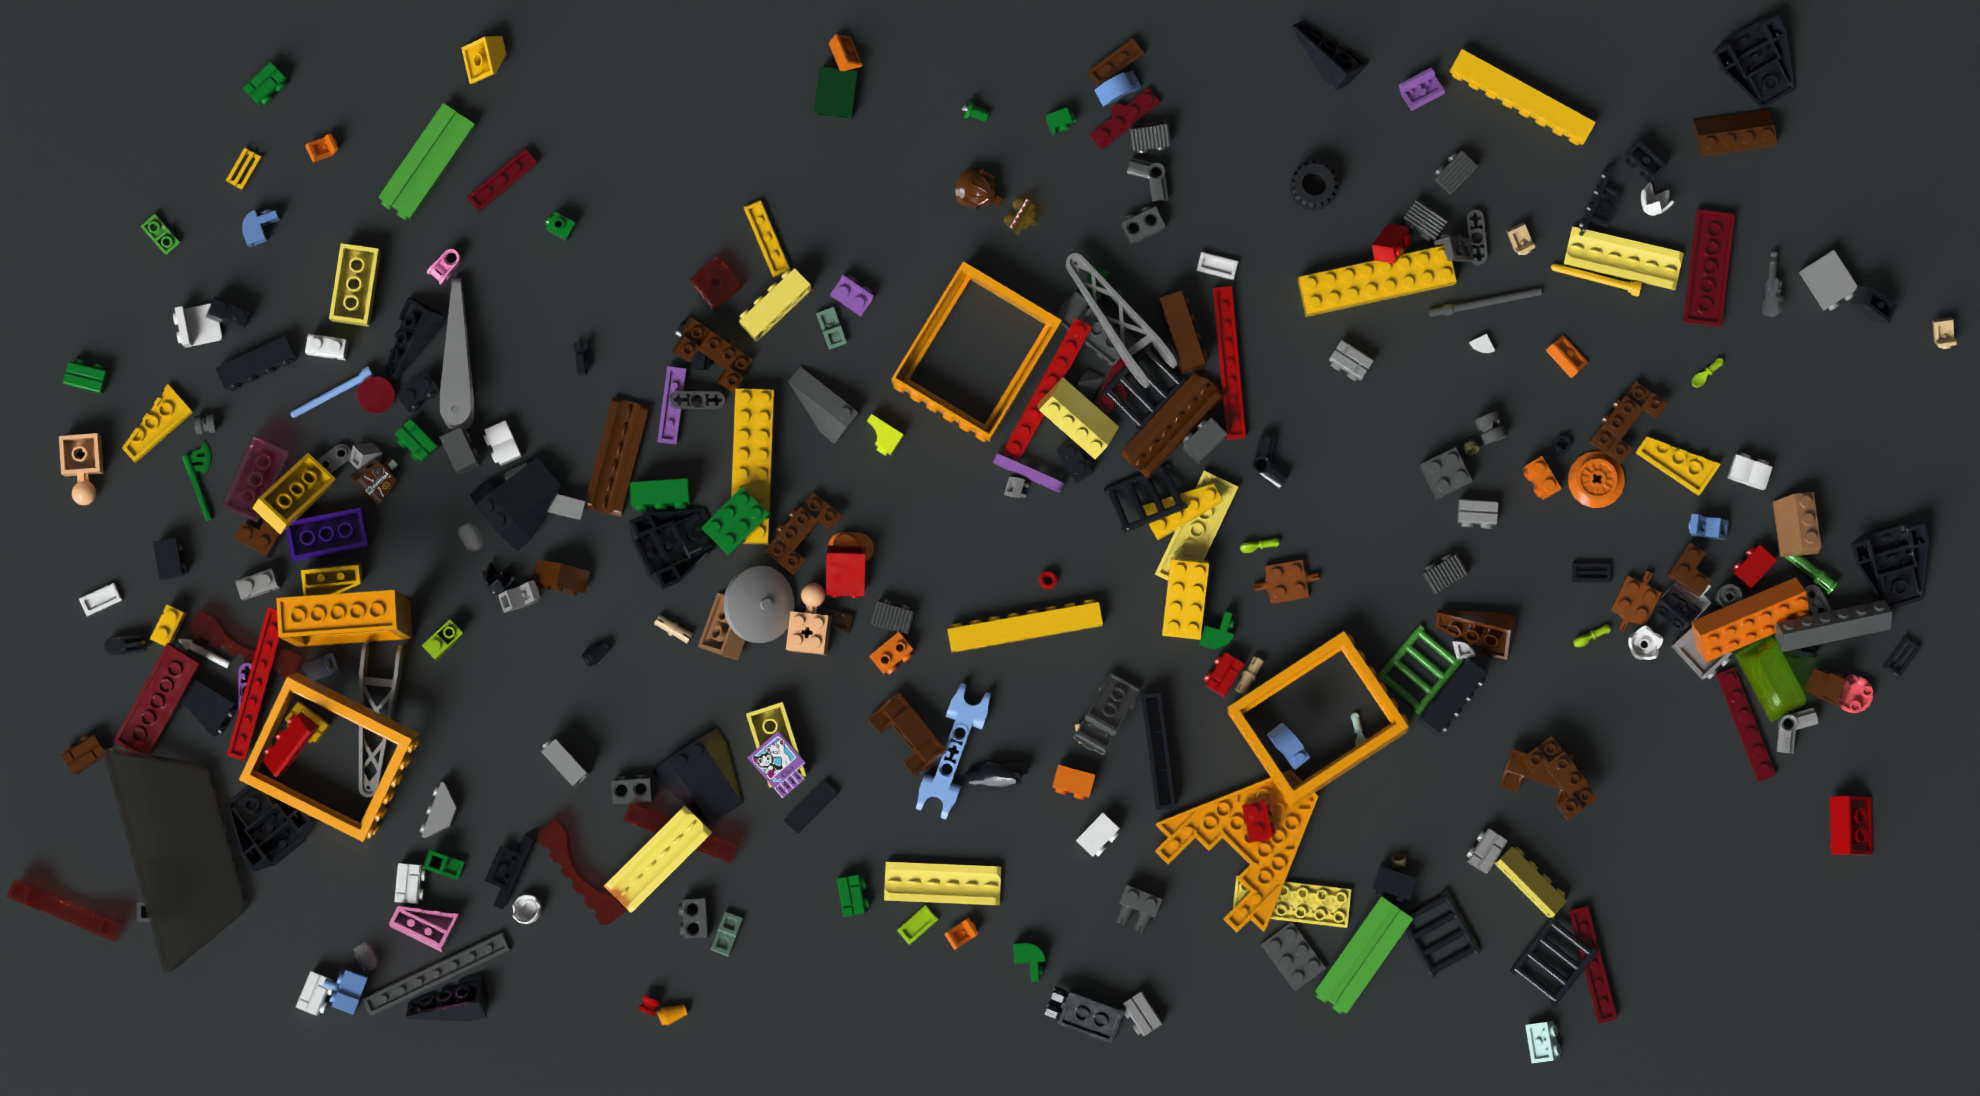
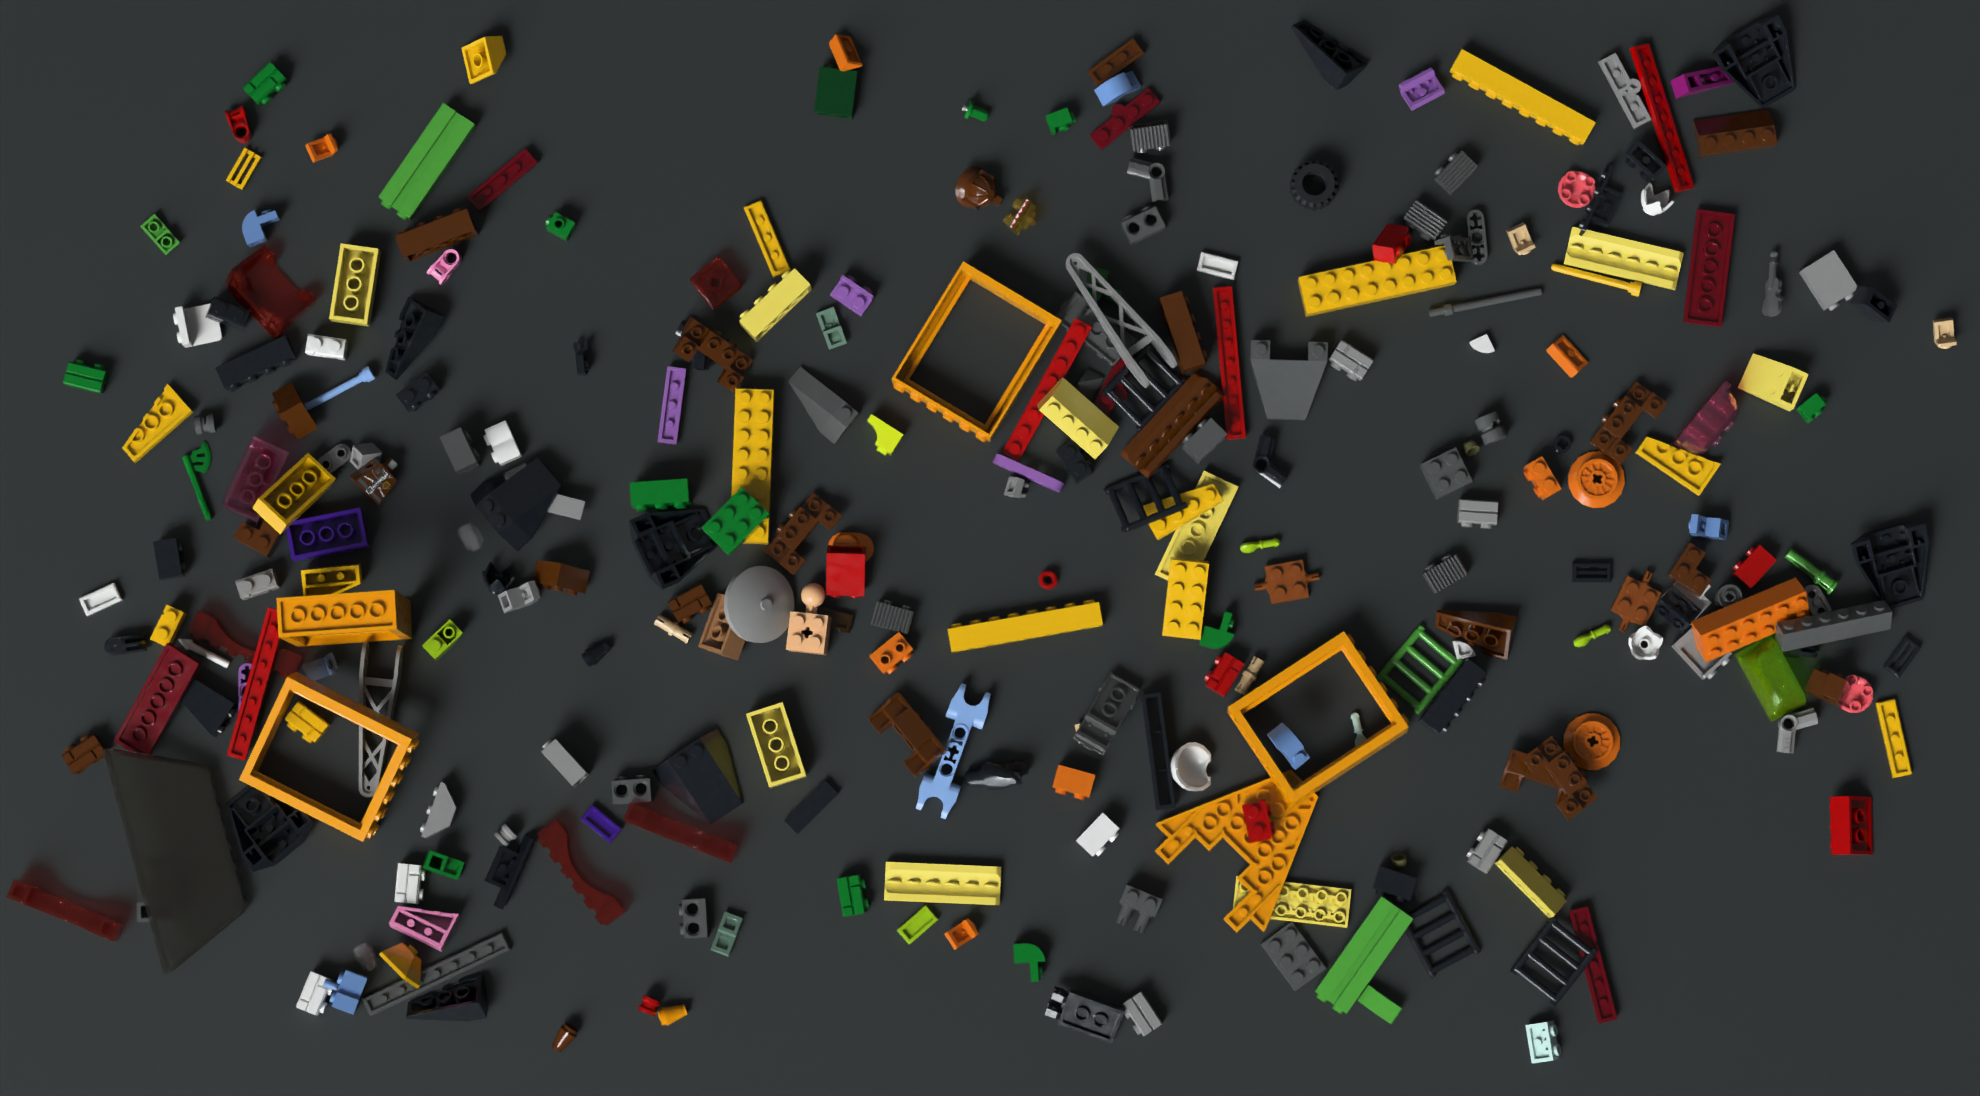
light nougat brick [59,433,104,505] -> none
red slope [263,712,320,777] -> none
dark red tile [357,375,395,413] -> none
green brick [395,418,439,463] -> none
light grey piece [440,278,475,431] -> none
white hair [512,894,542,924] -> none
reddish brown plate [584,397,650,517] -> none
light yellow plate [604,805,712,912] -> none
dark grey beam [669,391,725,409] -> none
sticker [747,731,805,798] -> none
lime piece [1691,358,1724,387] -> none
dark red plate [1715,667,1776,782] -> none
white brick [1727,453,1773,490] -> none
medium nougat slope [1773,492,1821,557] -> none
none -> red piece [225,104,252,144]
none -> clear red windscreen [225,245,316,338]
none -> reddish brown brick [272,382,318,440]
none -> yellow slope [379,943,421,989]
none -> reddish brown brick [395,208,478,263]
none -> light grey wheel [493,823,517,847]
none -> reddish brown cone [552,1023,578,1053]
none -> dark purple tile [581,804,623,844]
none -> reddish brown brick [668,584,713,624]
none -> white cylinder [1170,742,1211,791]
none -> dark grey wedge [1250,340,1328,420]
none -> bright green slope [1358,985,1403,1024]
none -> coral dish [1558,171,1596,208]
none -> orange piece [1563,713,1620,770]
none -> light grey hinge [1598,53,1652,129]
none -> red plate [1630,43,1694,193]
none -> magenta slope [1670,67,1733,99]
none -> clear pink windscreen [1672,381,1739,455]
none -> light yellow slope [1738,353,1809,412]
none -> green brick [1796,393,1828,424]
none -> yellow tile [1875,699,1912,778]

